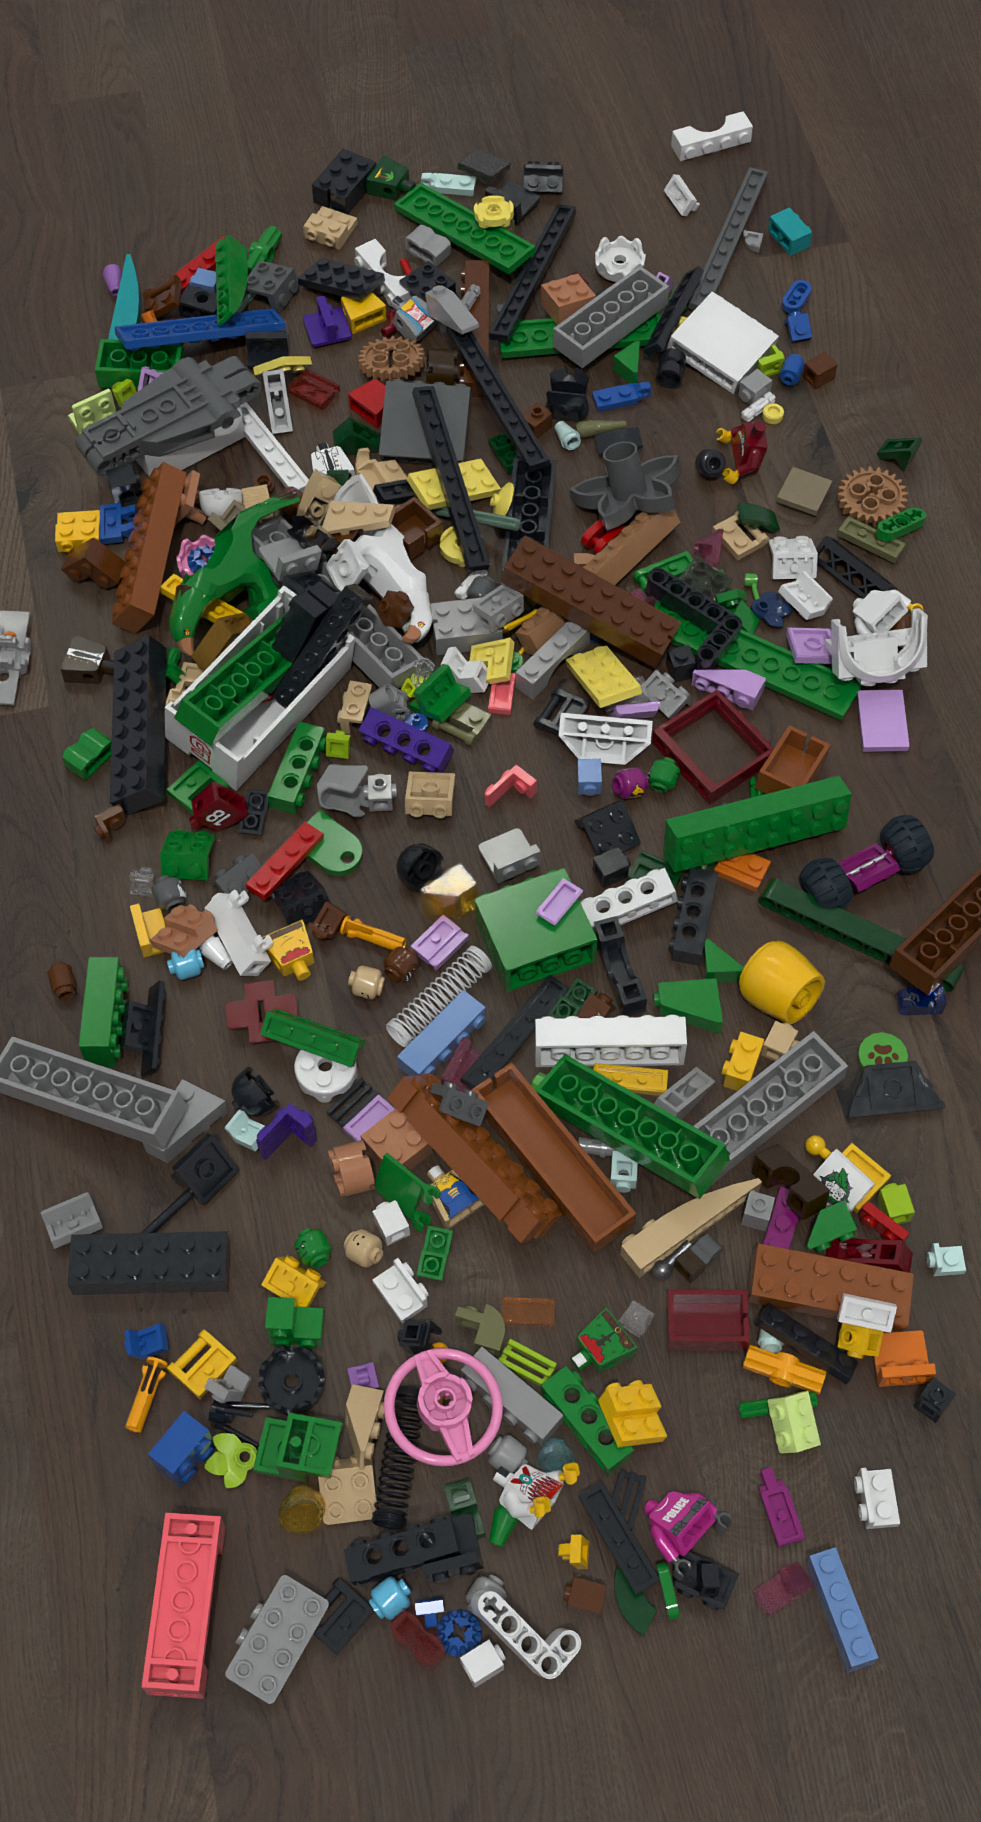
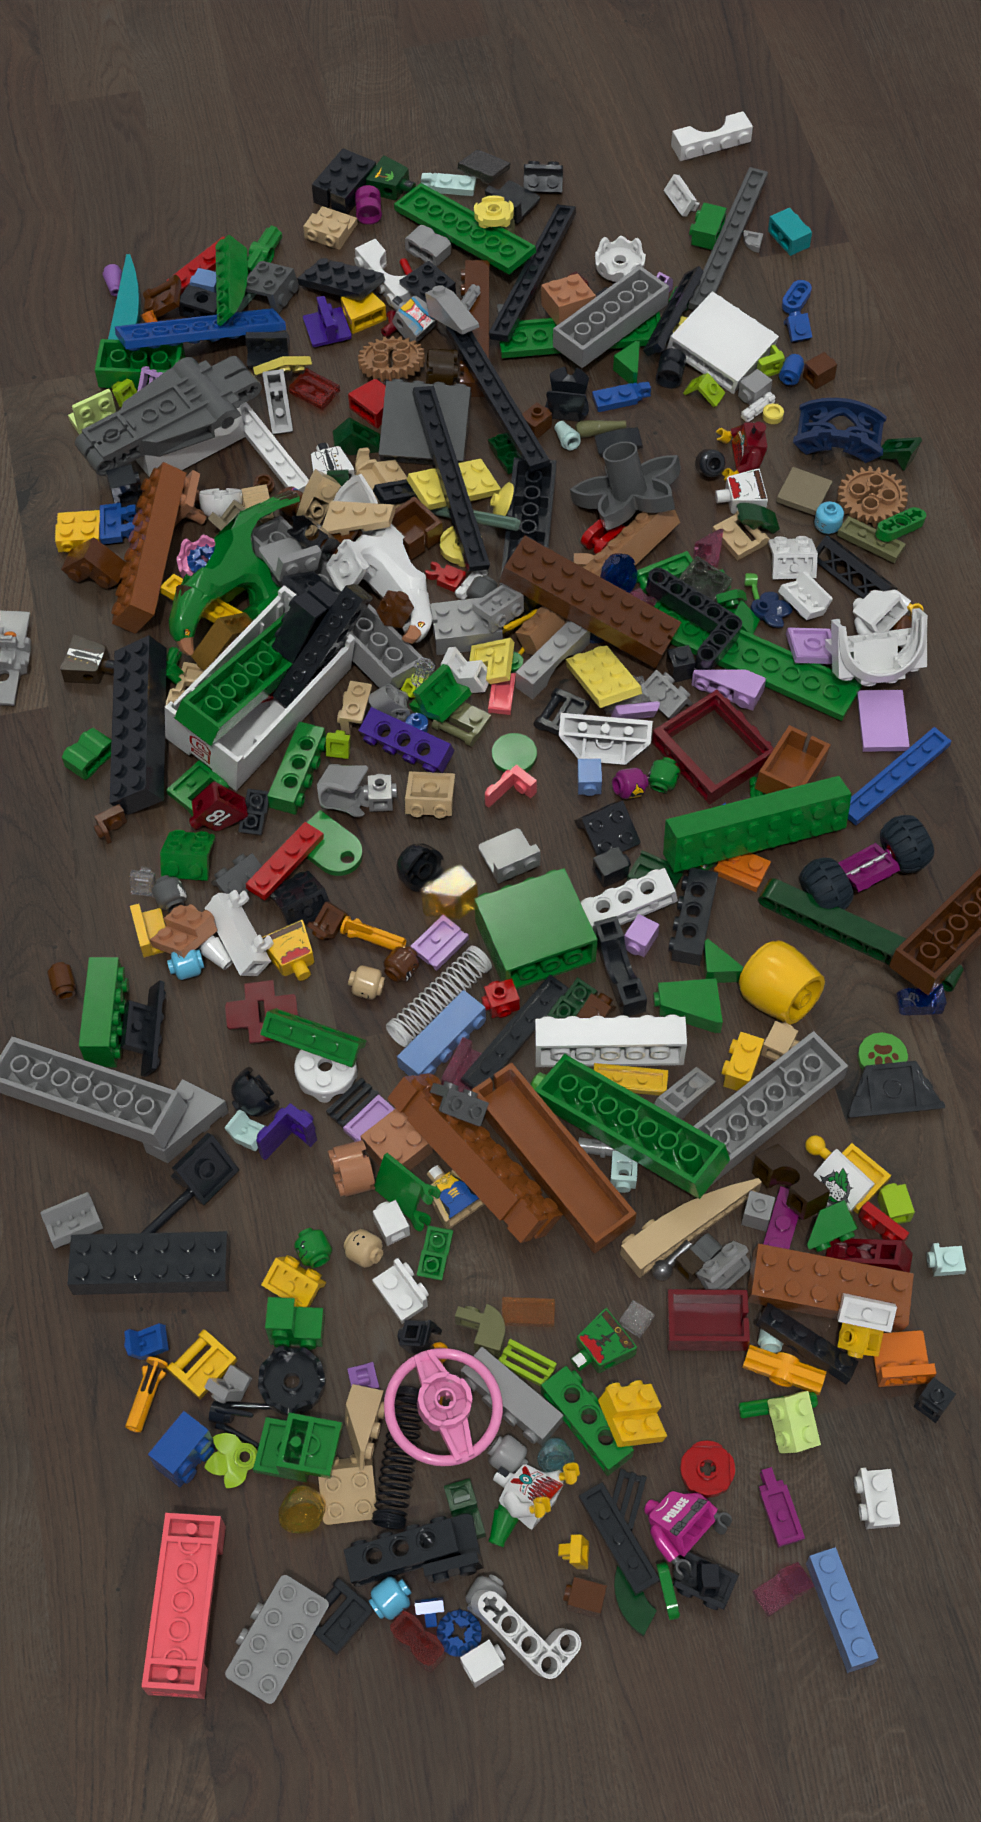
lavender tile [535,878,583,926] -> none
none -> magenta wheel [355,185,382,225]
none -> red plate [425,562,466,592]
none -> red brick [481,978,520,1018]
none -> tile [492,733,537,772]
none -> clear blue tile [600,553,638,593]
none -> lavender brick [624,914,659,957]
none -> red plate [680,1441,735,1498]
none -> lime bracket [683,372,725,407]
none -> green brick [689,203,727,250]
none -> light grey bracket [696,1241,751,1290]
none -> white torso [715,469,768,514]
none -> dark blue fence [793,398,887,463]
none -> medium azure head [814,501,844,534]
none -> blue plate [848,727,951,825]

